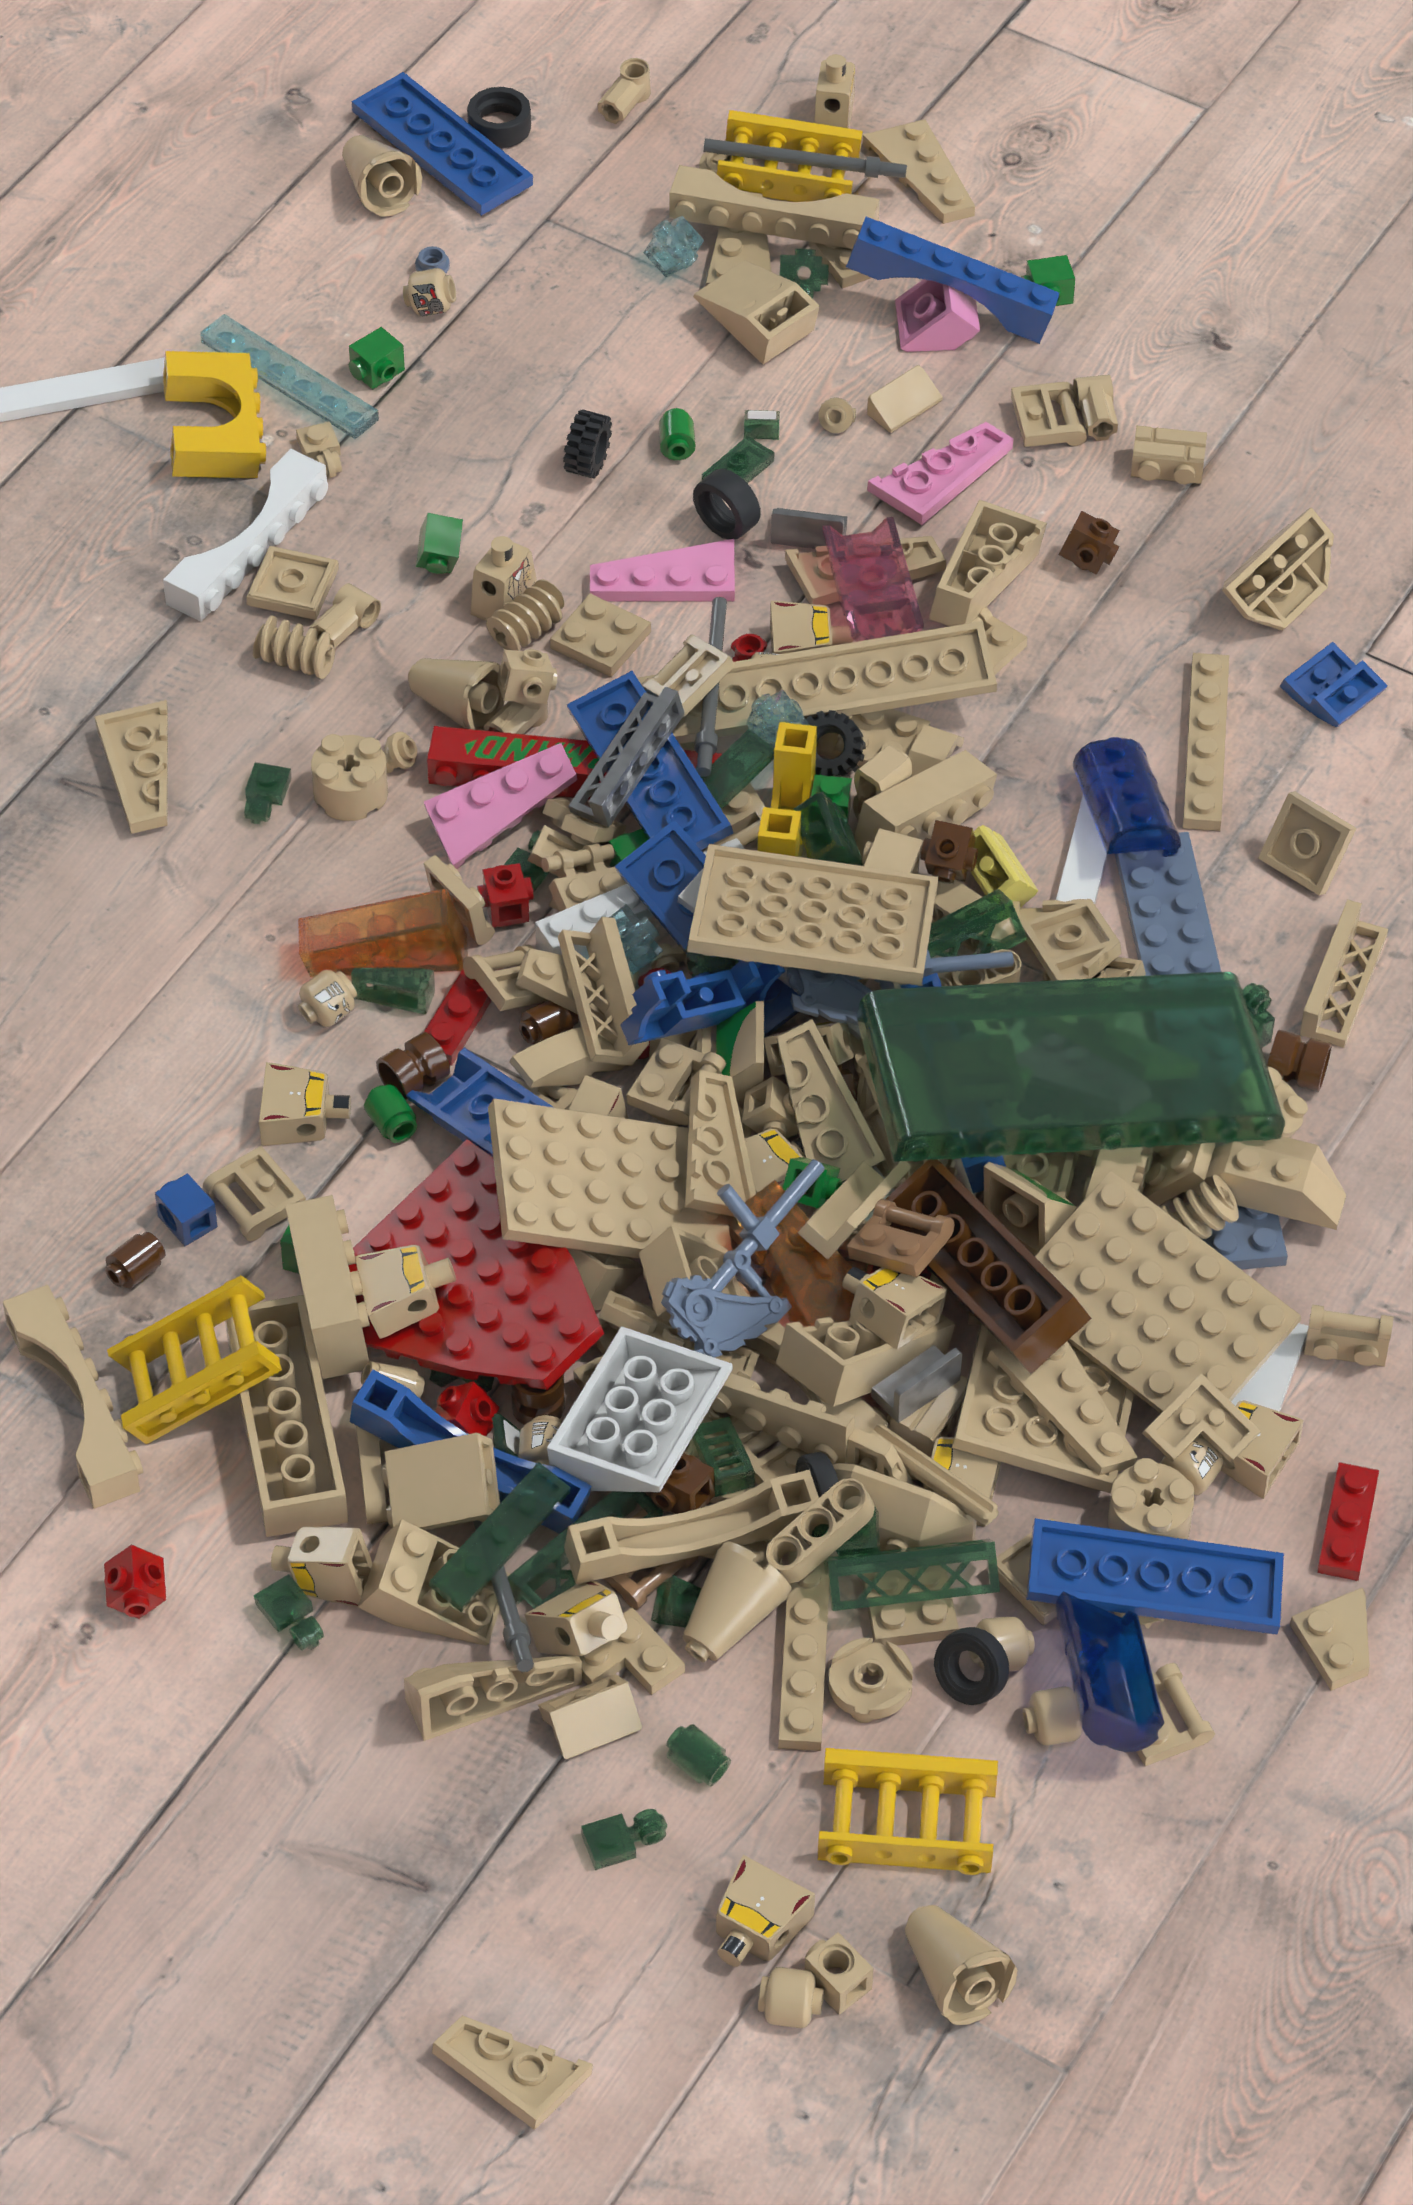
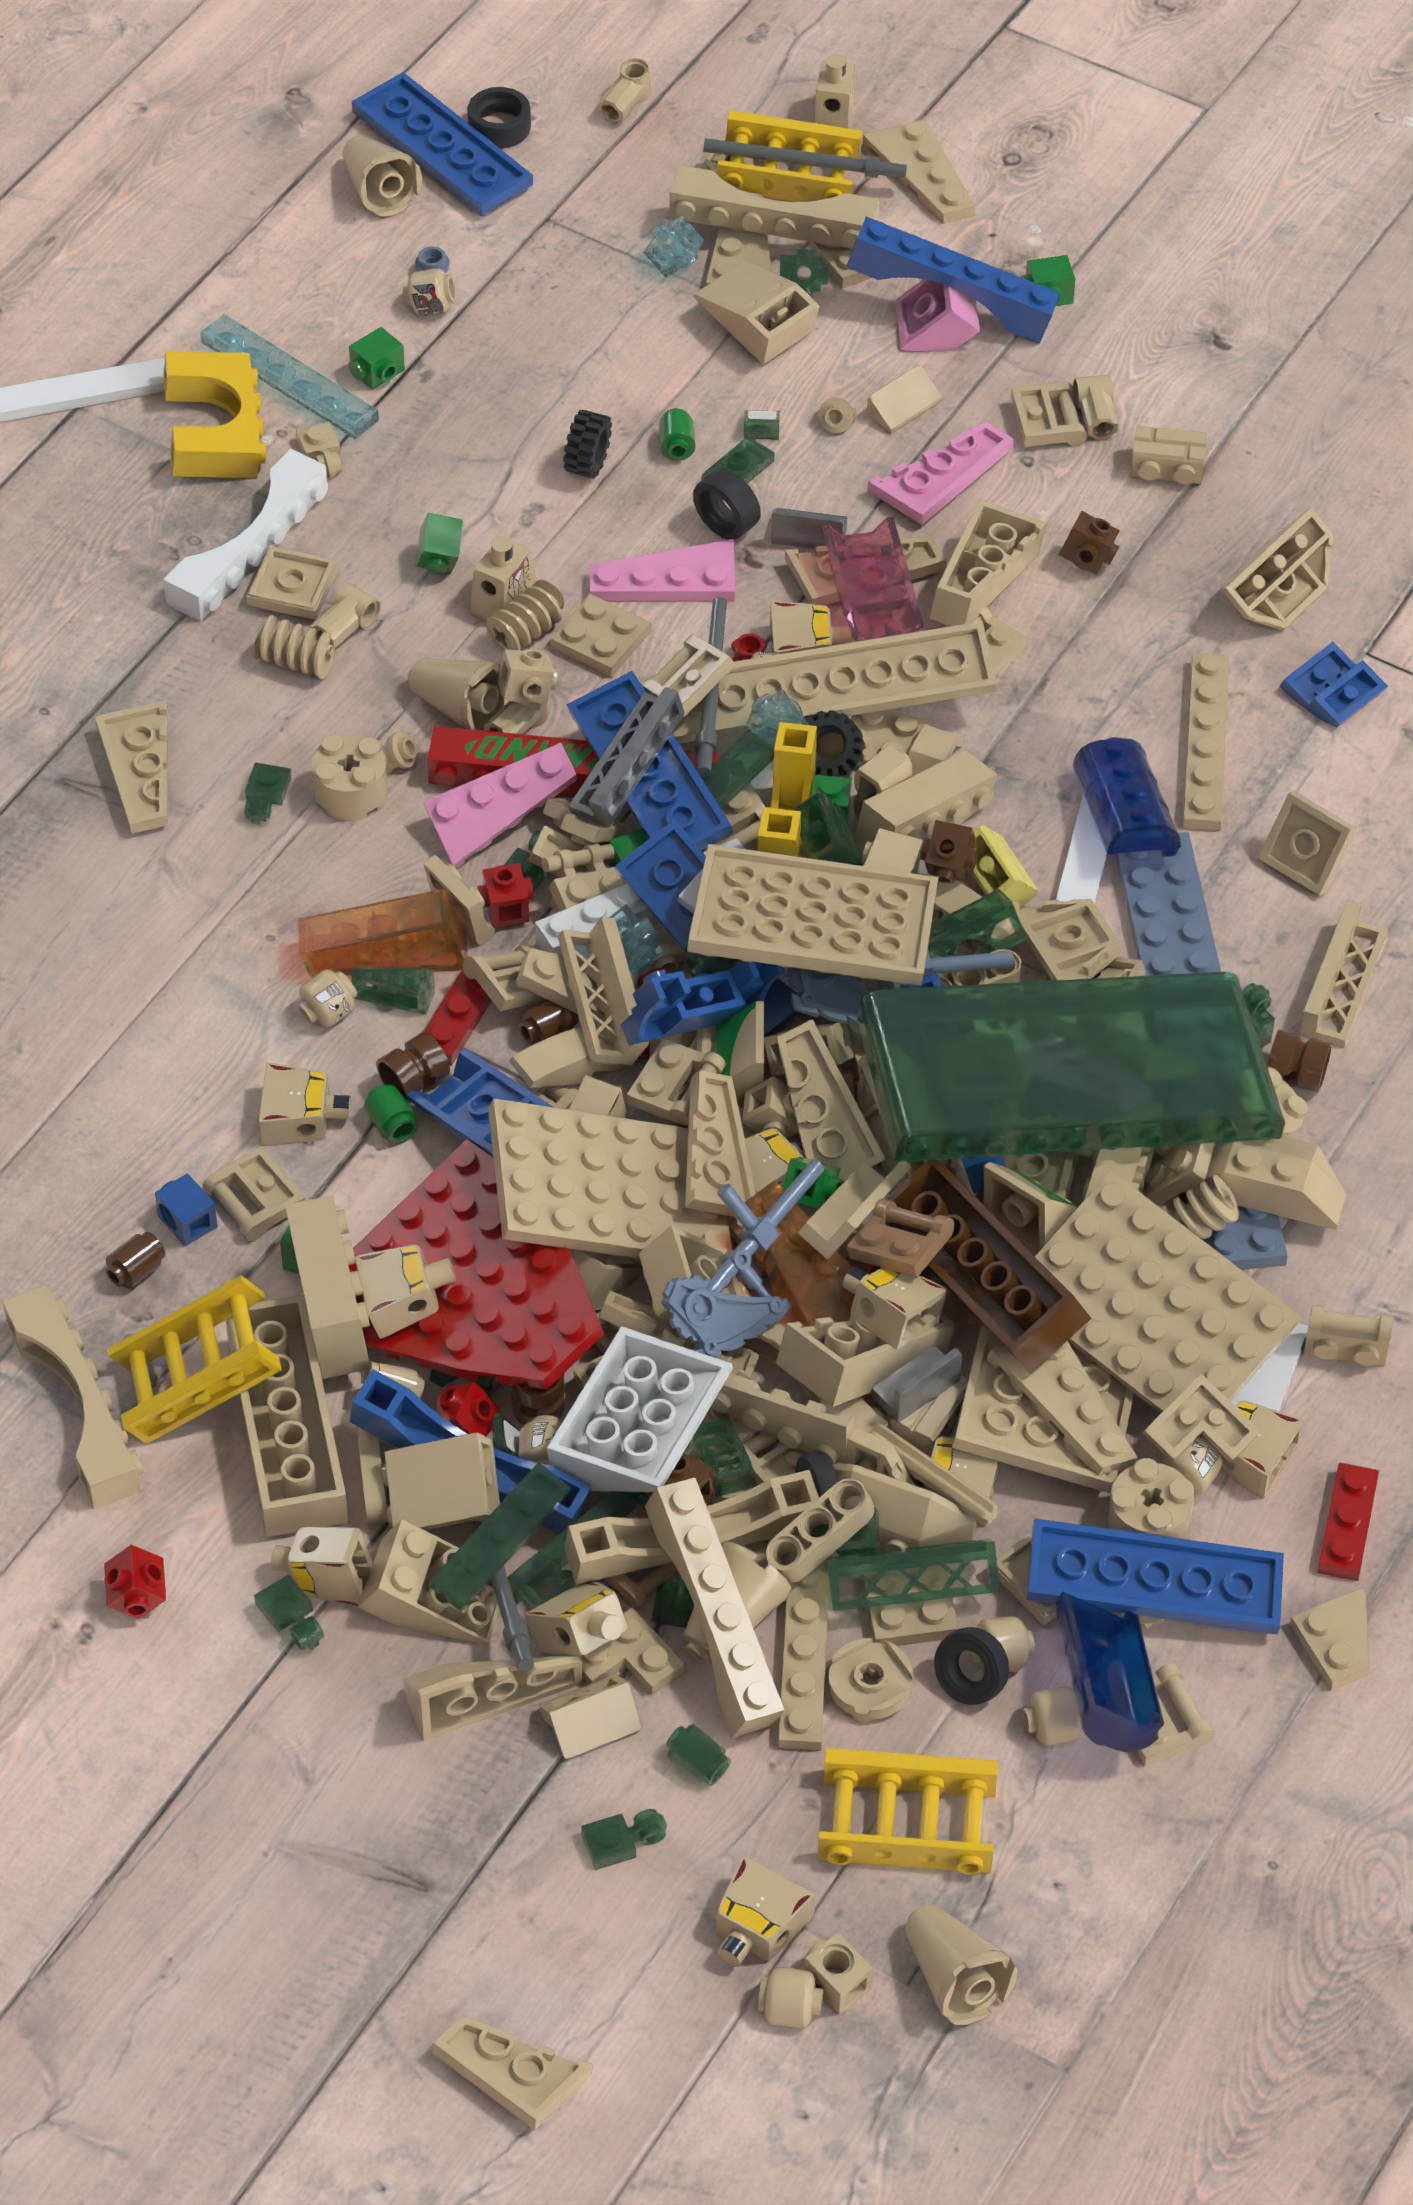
none -> tan arch [645,1478,784,1738]

